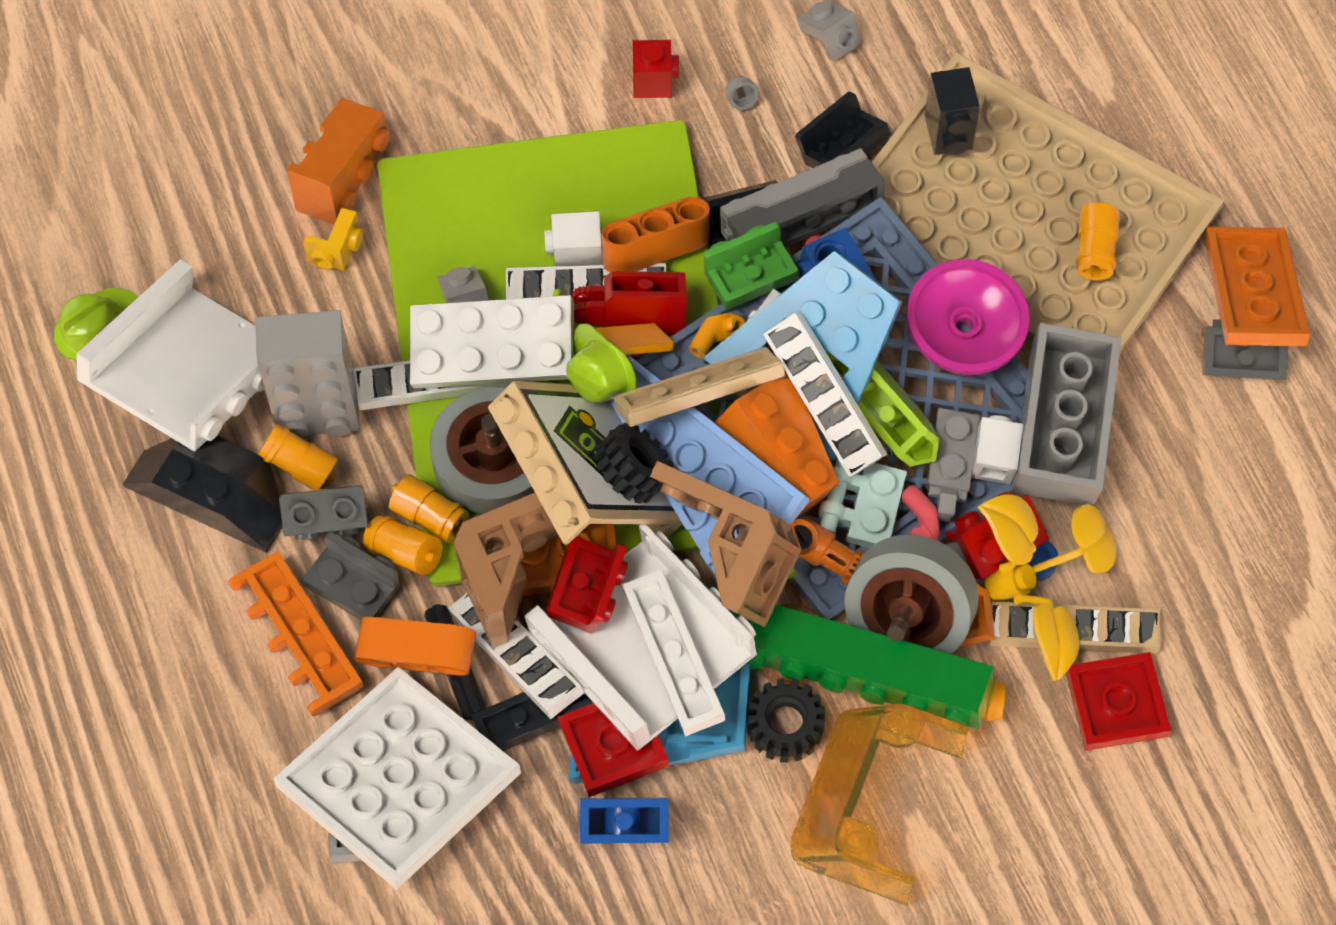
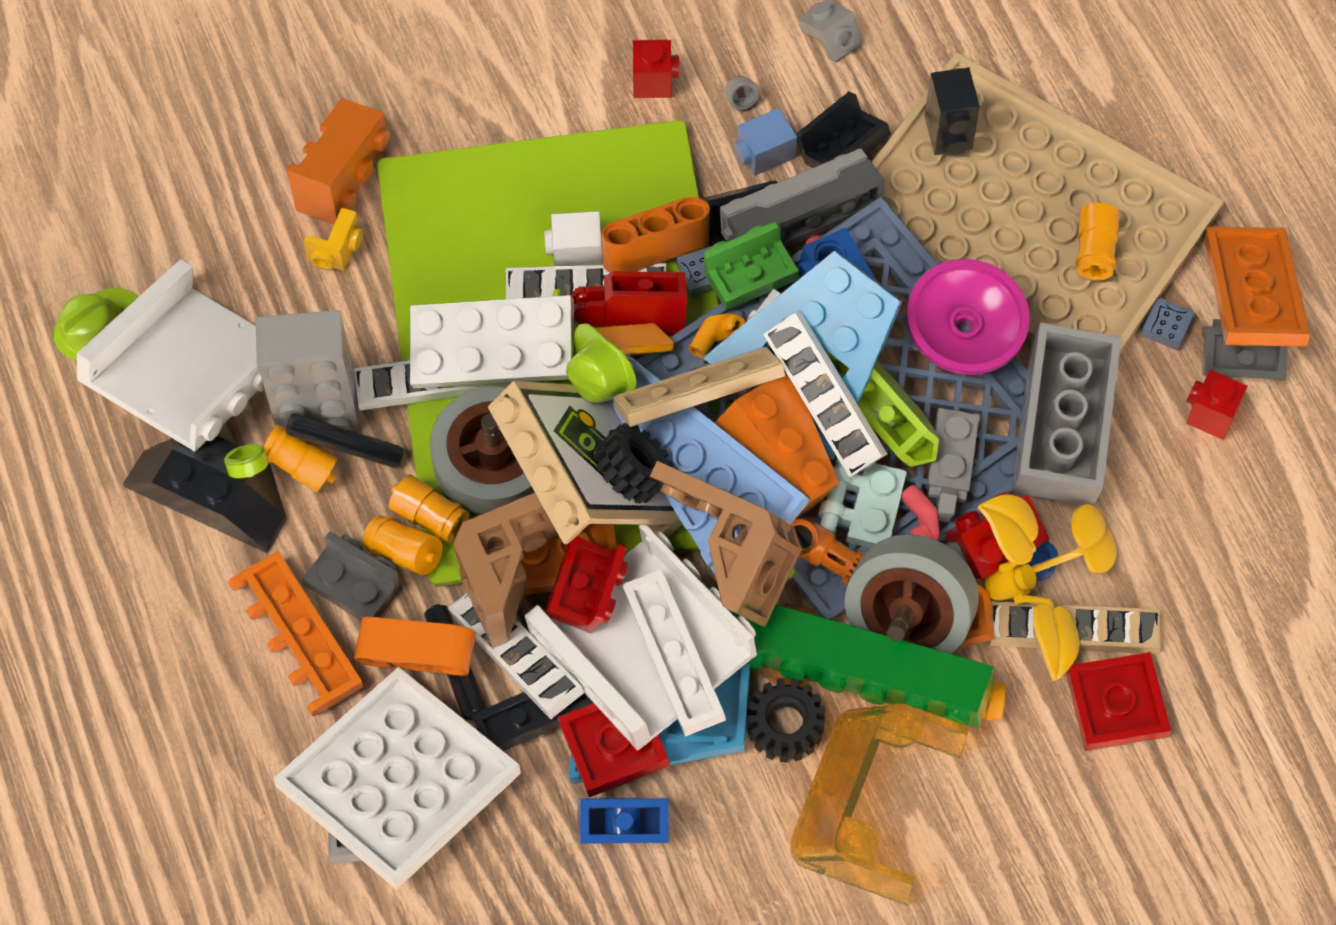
dark grey bracket [279,485,369,540] -> none
light grey bracket [437,266,489,303] -> none
white brick [971,415,1023,485] -> none
none -> lime tile [224,444,268,478]
none -> black axle [285,413,404,468]
none -> sand blue tile [676,246,714,297]
none -> medium blue brick [734,108,797,176]
none -> sand blue tile [1141,298,1195,351]
none -> red brick [1186,369,1248,440]

